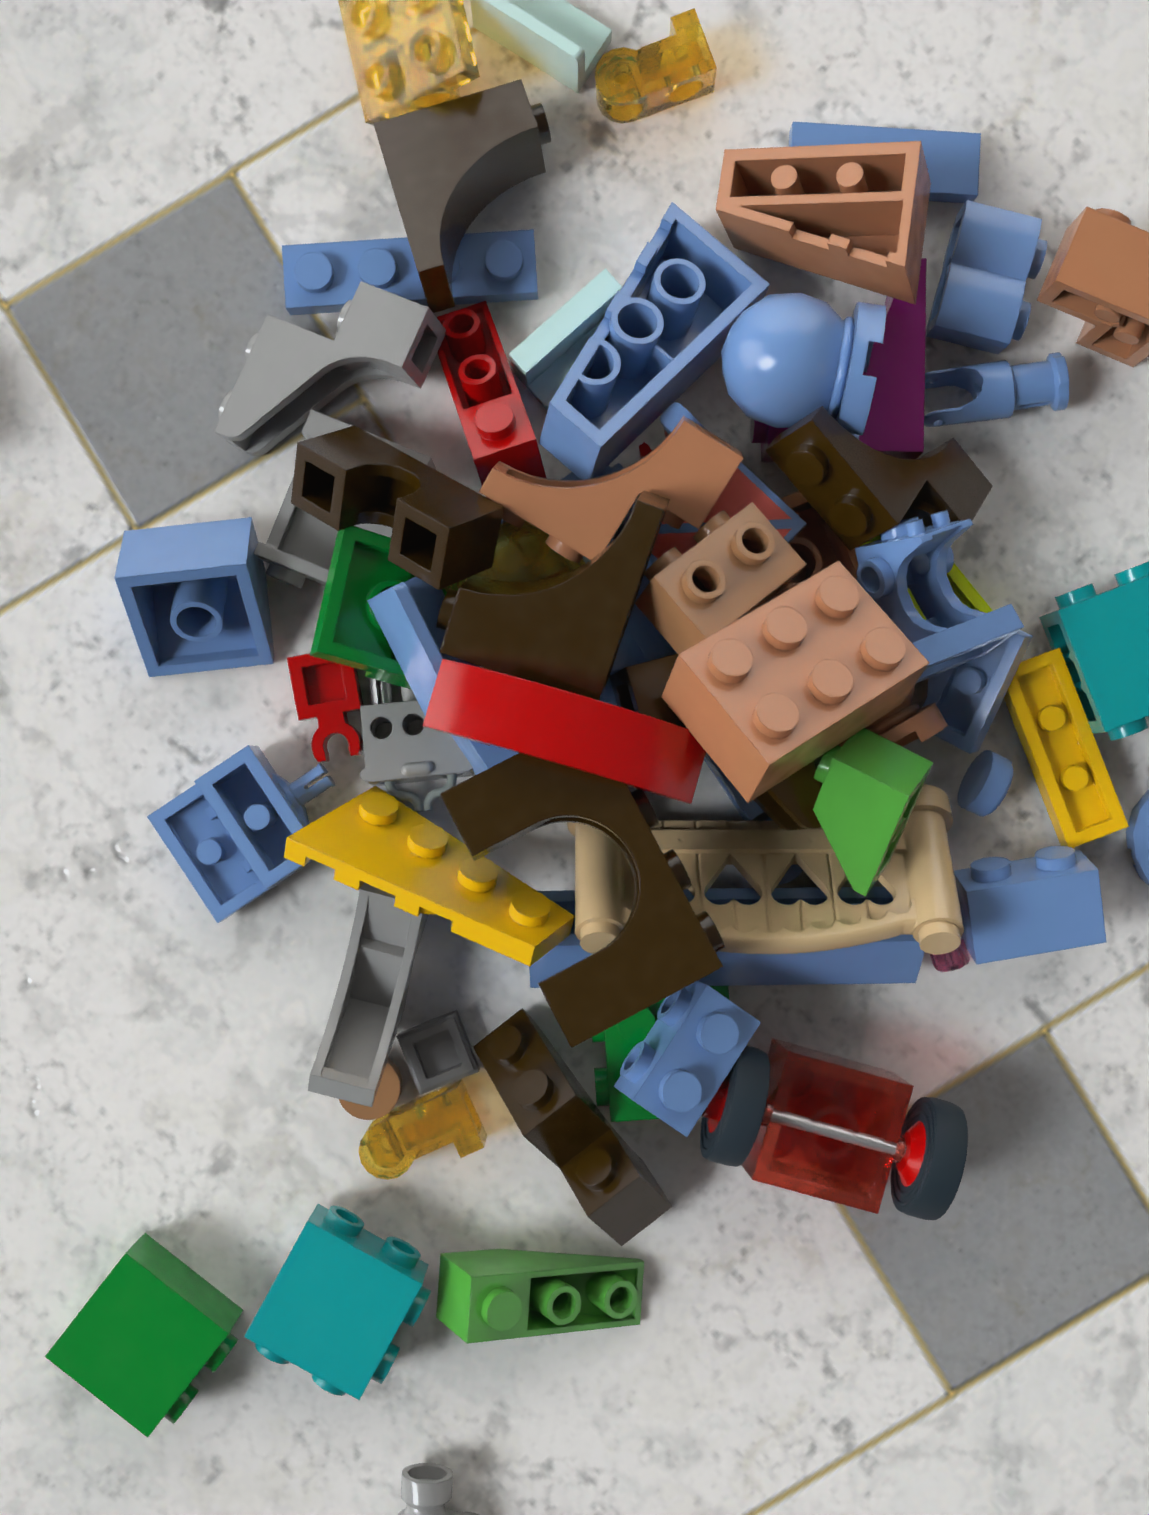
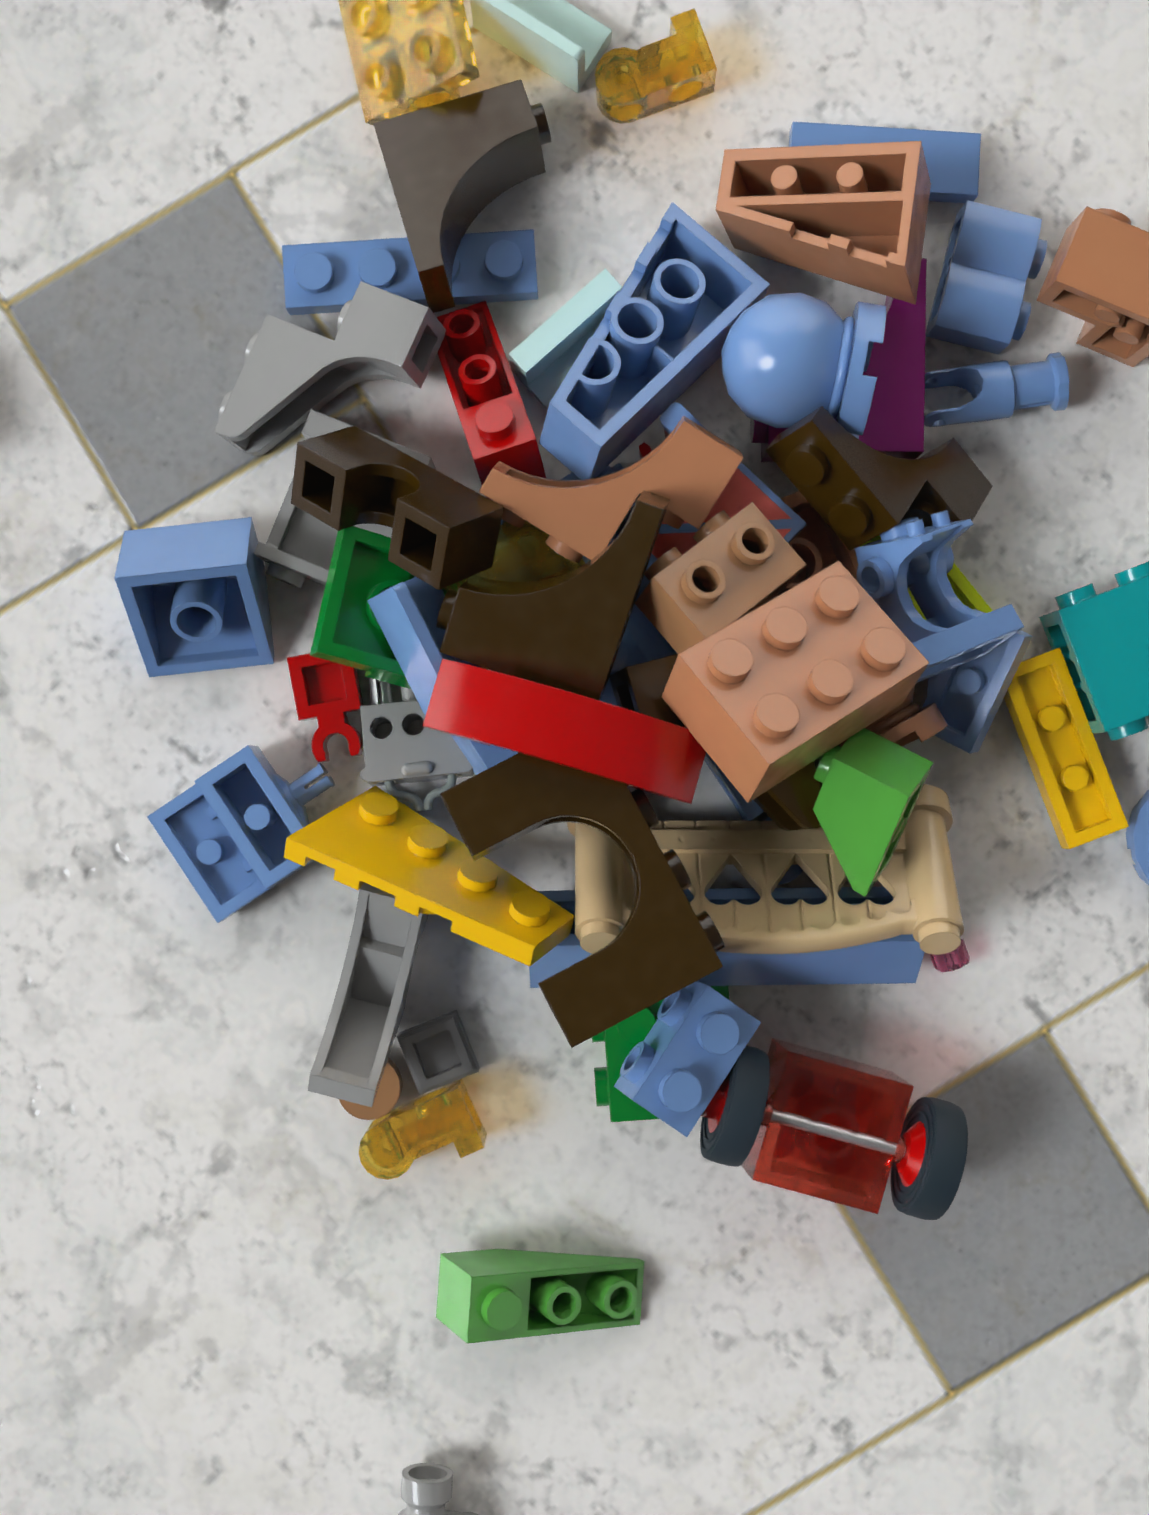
green piece [45,1233,243,1438] -> none
teal brick [244,1204,431,1400] -> none
dark brown arch [473,1008,672,1246] -> none
medium blue brick [954,846,1107,965] -> none
medium blue tile [957,750,1013,817] -> none

